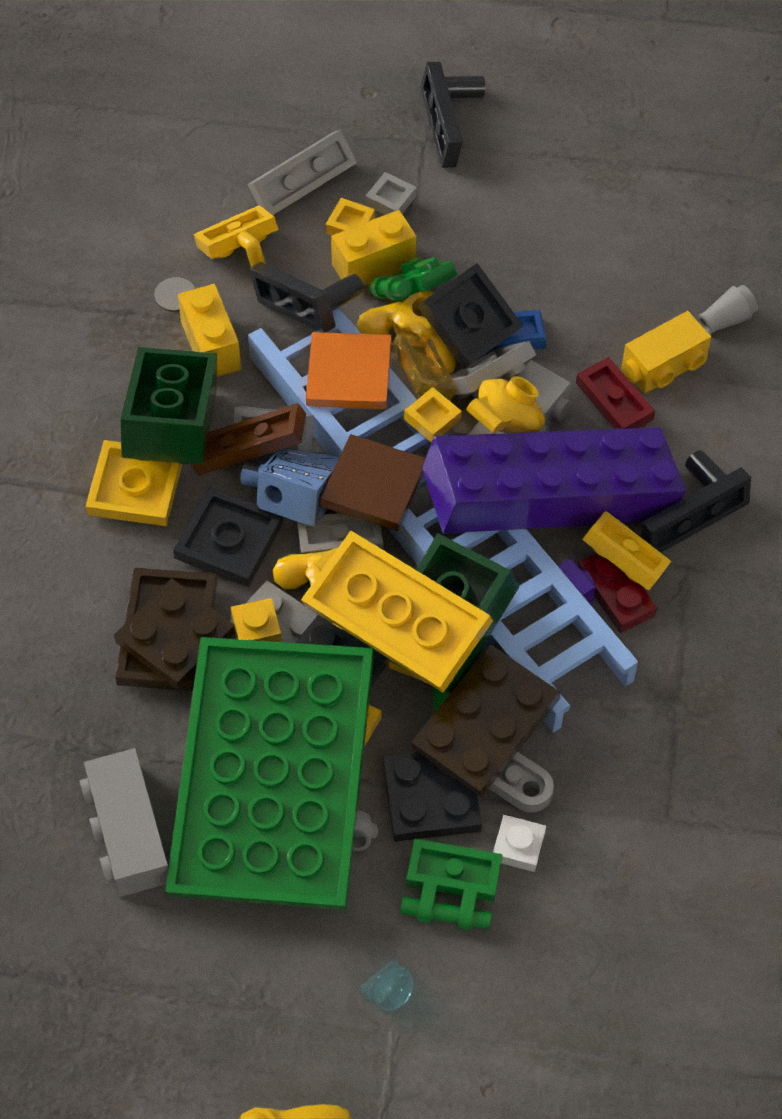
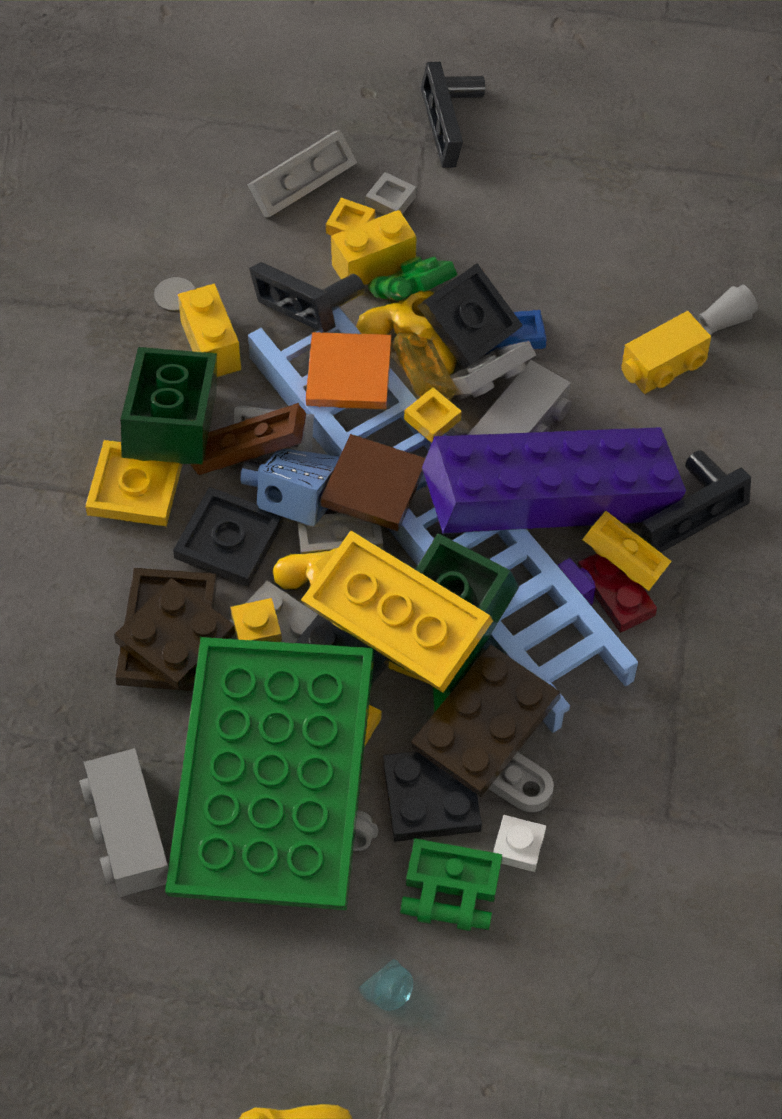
yellow plate [193,205,278,267] -> none
yellow animal [466,376,545,434] -> none
dark red plate [576,357,655,429] -> none

